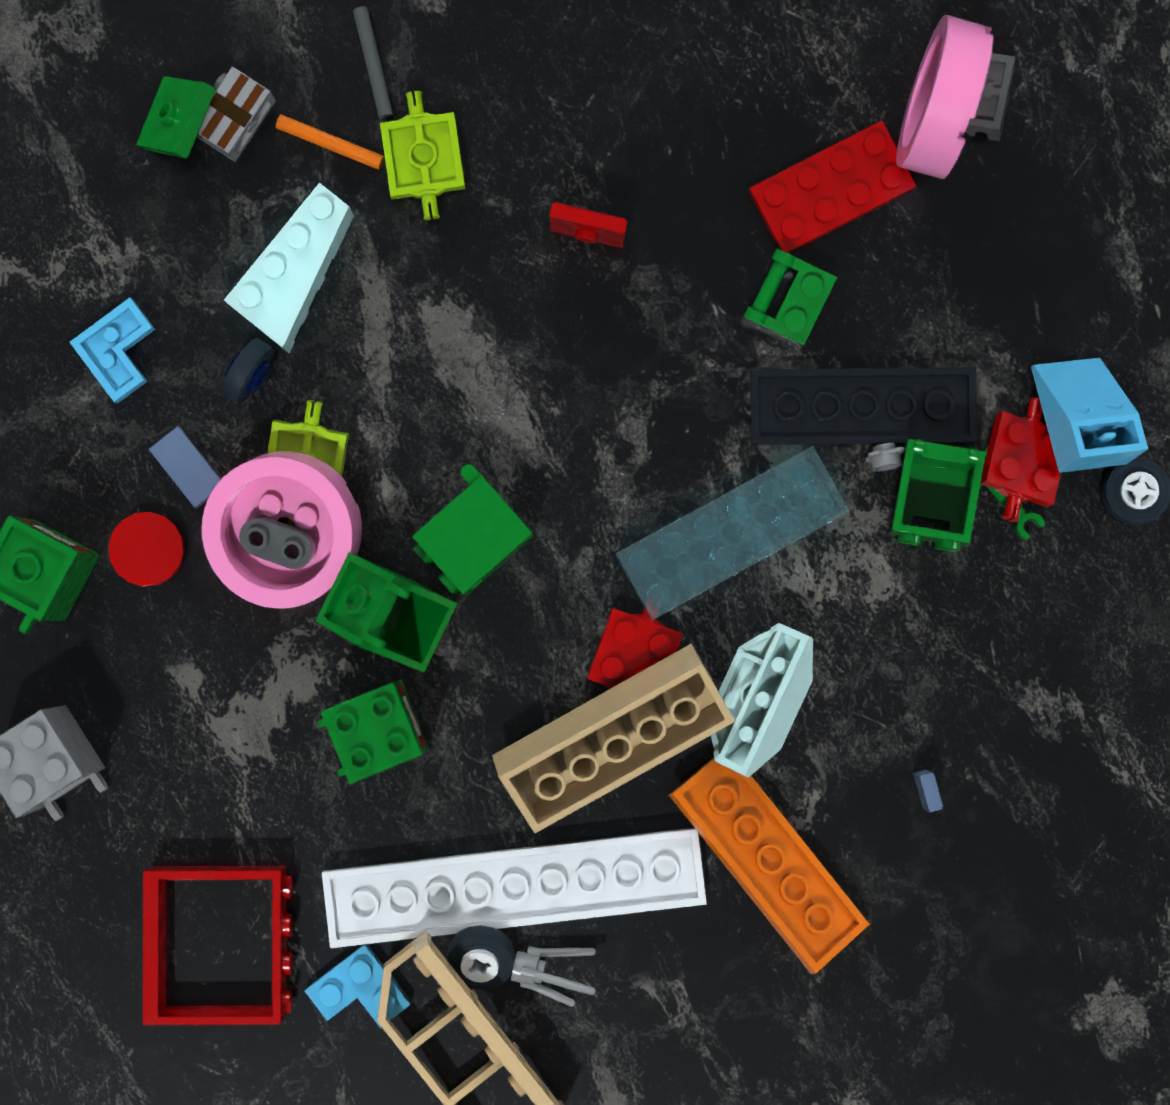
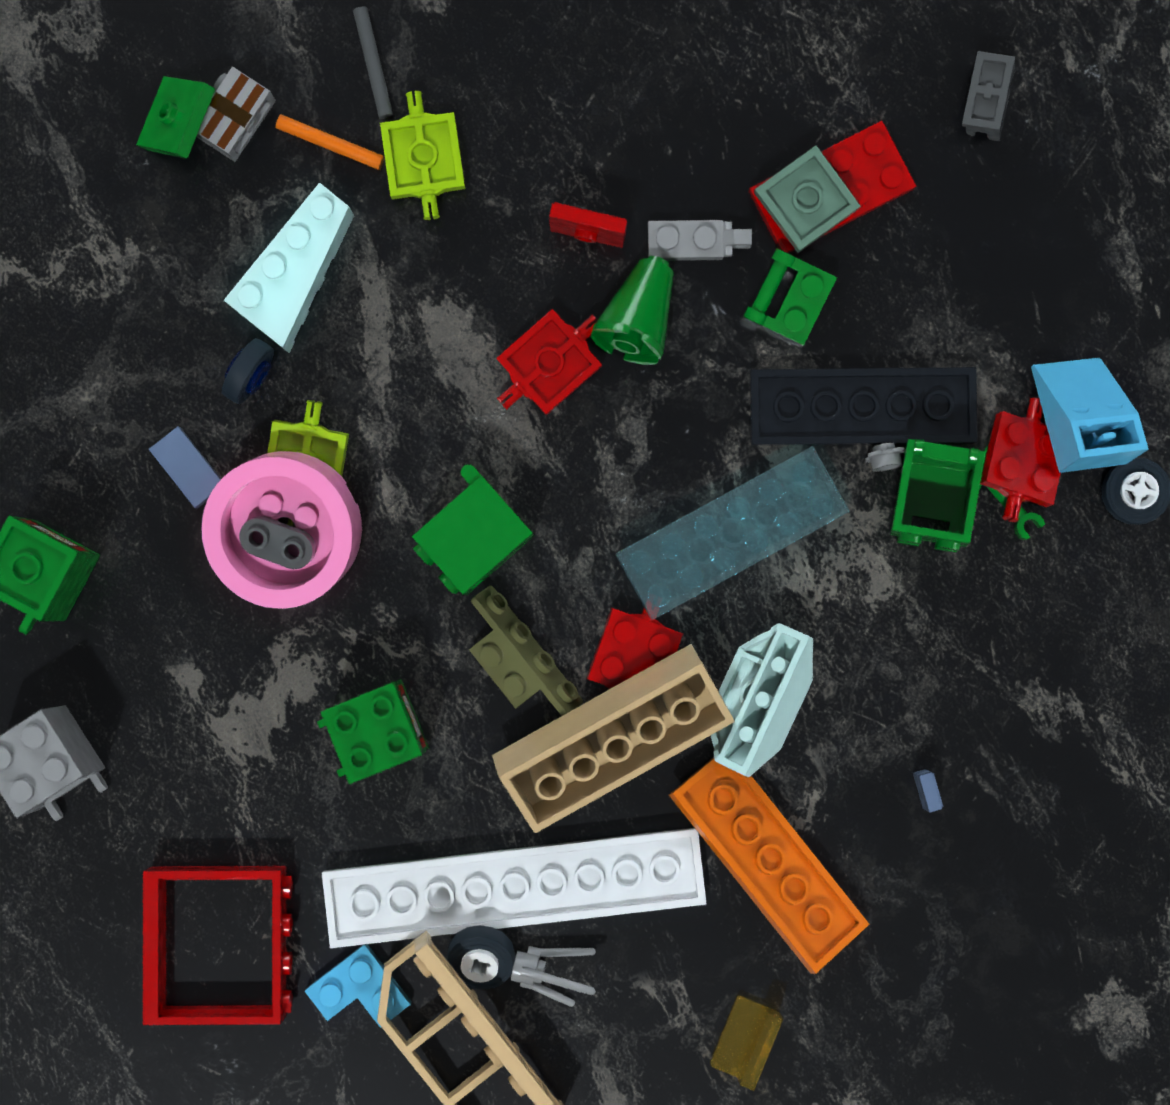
medium azure plate [70,298,155,404] -> none
red tile [108,512,186,587] -> none
green container [316,552,457,672] -> none
bright pink brick [896,15,993,179] -> none
none -> olive bracket [469,585,583,716]
none -> red plate [496,309,602,416]
none -> green cone [591,256,674,365]
none -> light grey hinge [648,220,752,260]
none -> clear yellow panel [710,996,783,1091]
none -> sand green plate [754,145,861,253]

